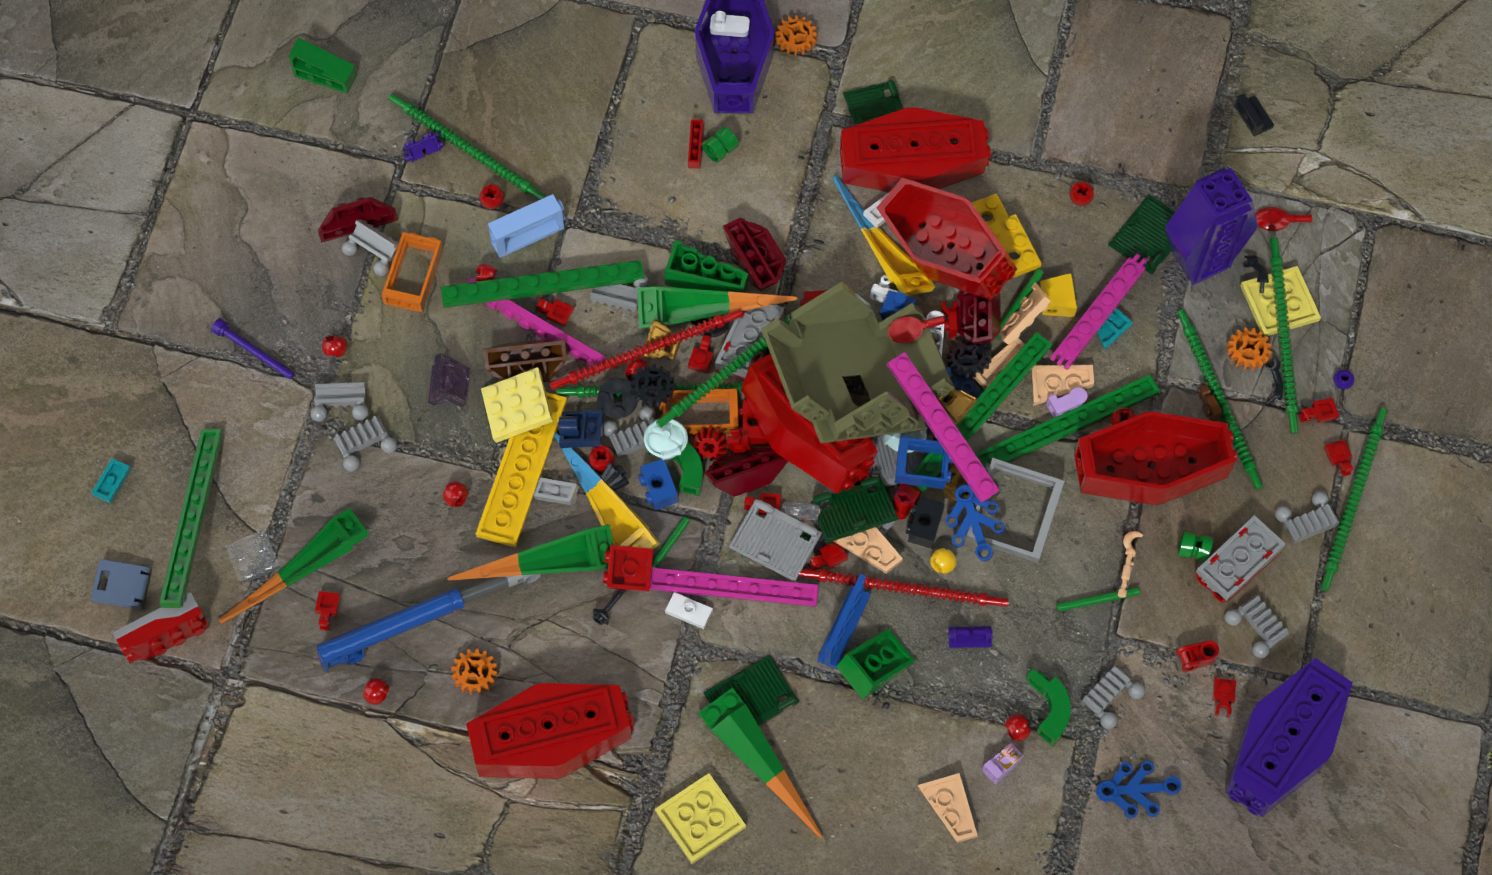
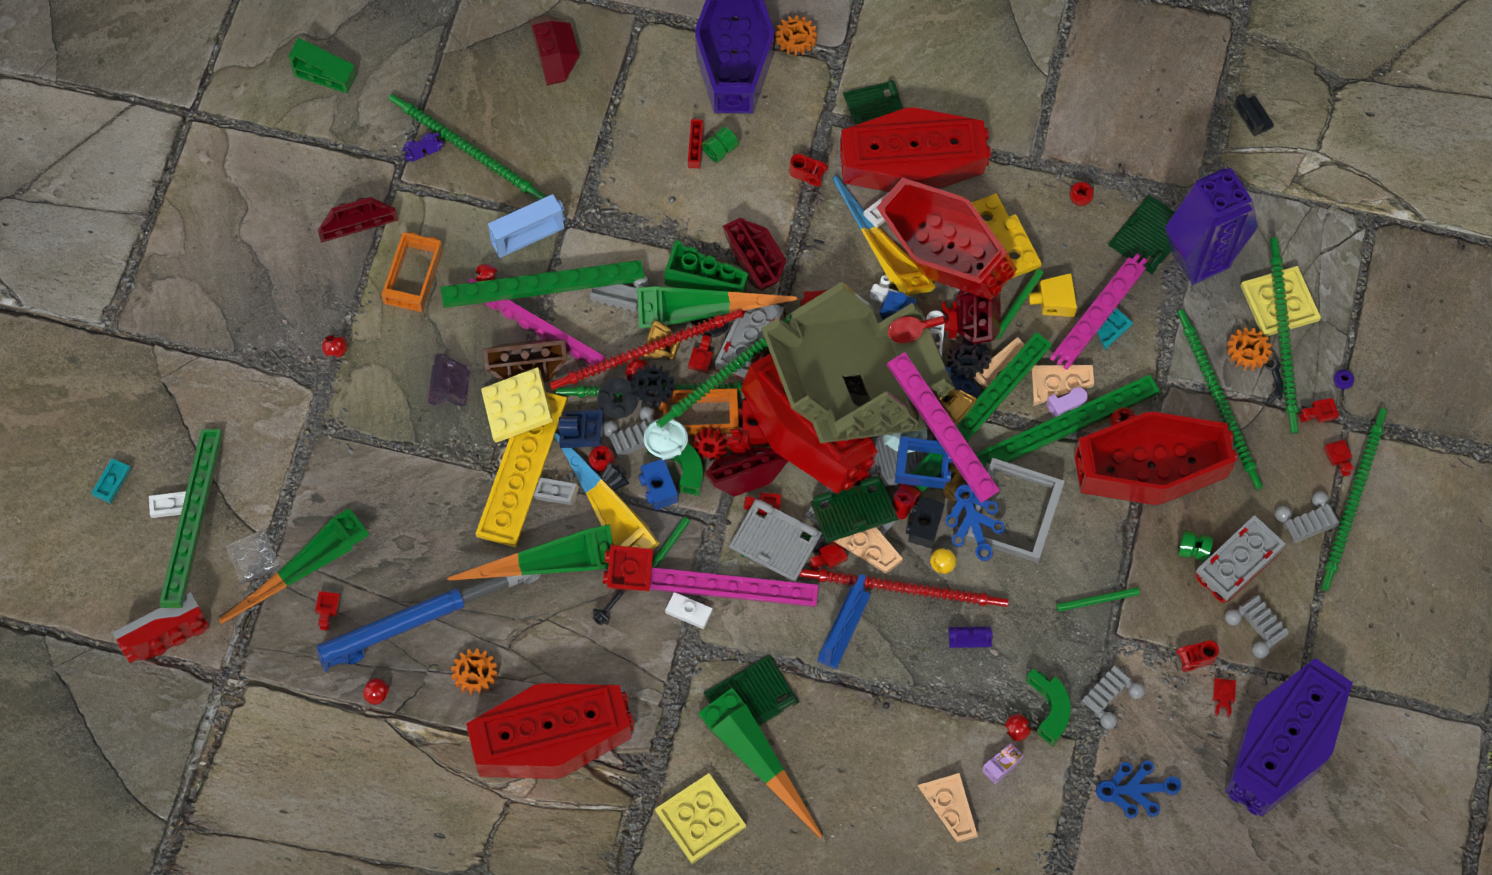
sand blue container [90,559,151,610] -> none
dark purple piece [211,318,294,379] -> none
light grey gear [311,382,369,422] -> none
light grey gear [334,416,397,472] -> none
light grey gear [341,220,399,276] -> none
red piece [442,481,469,507] -> none
red piece [479,184,504,209] -> none
red plate [536,298,574,327] -> none
white piece [710,11,750,37] -> none
clear hinge [781,501,821,521] -> none
green slope [836,628,915,699] -> none
light nougat wing [999,282,1051,345] -> none
light nougat piece [1118,531,1143,598] -> none
reddish brown plate [1197,384,1222,421] -> none
black piece [1243,255,1269,293] -> none
red piece [1256,207,1312,231] -> none
none -> white plate [149,491,186,518]
none -> dark red wedge [529,15,580,86]
none -> red piece [789,154,828,187]

